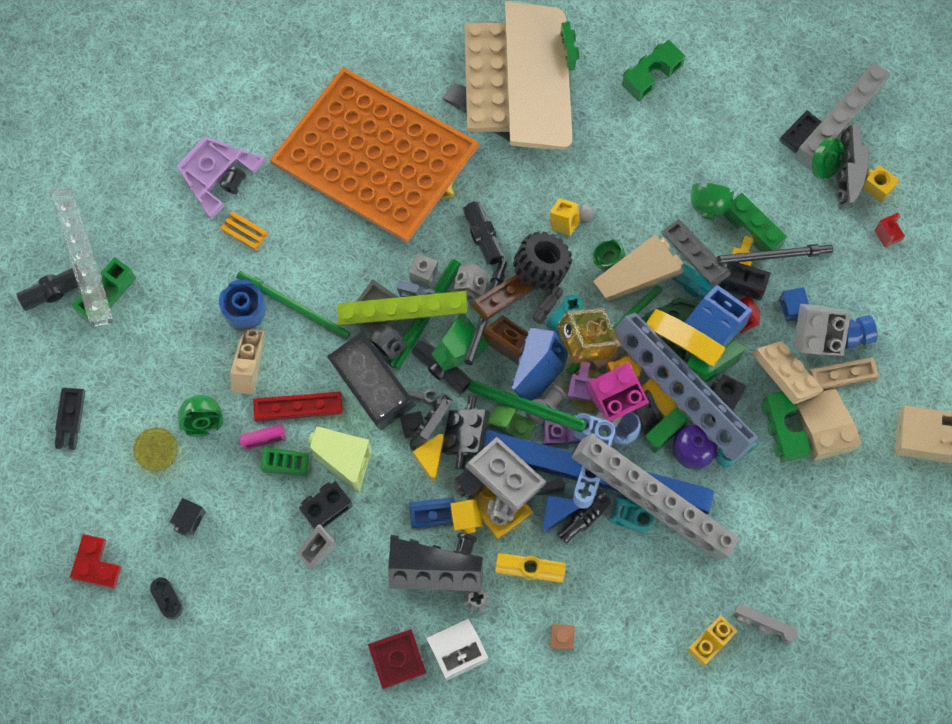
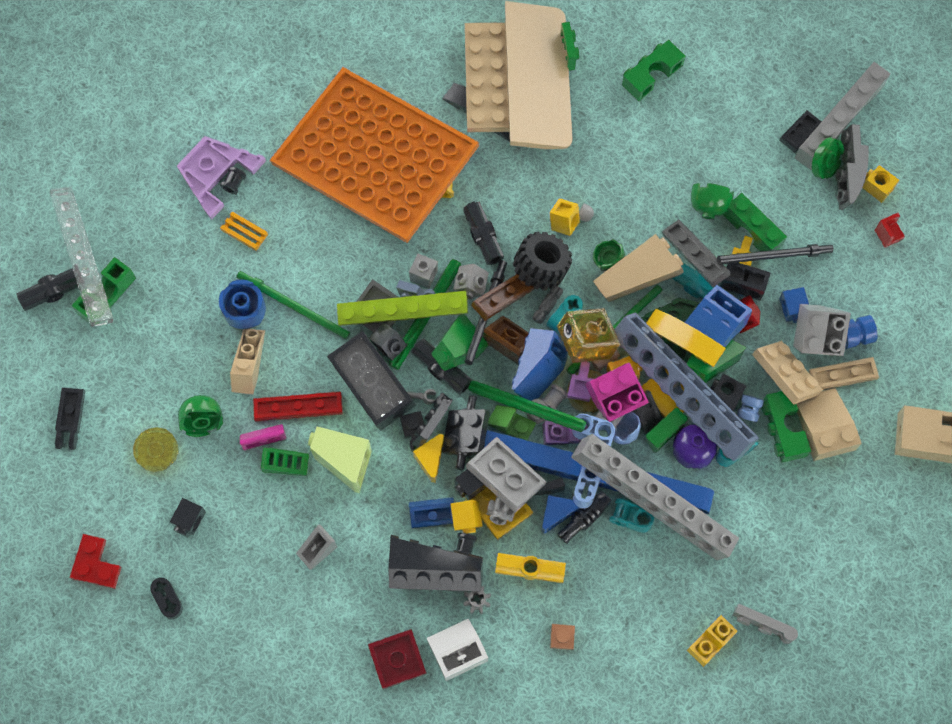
black brick [299,481,353,529] -> none
none -> medium blue wheel [737,394,764,422]

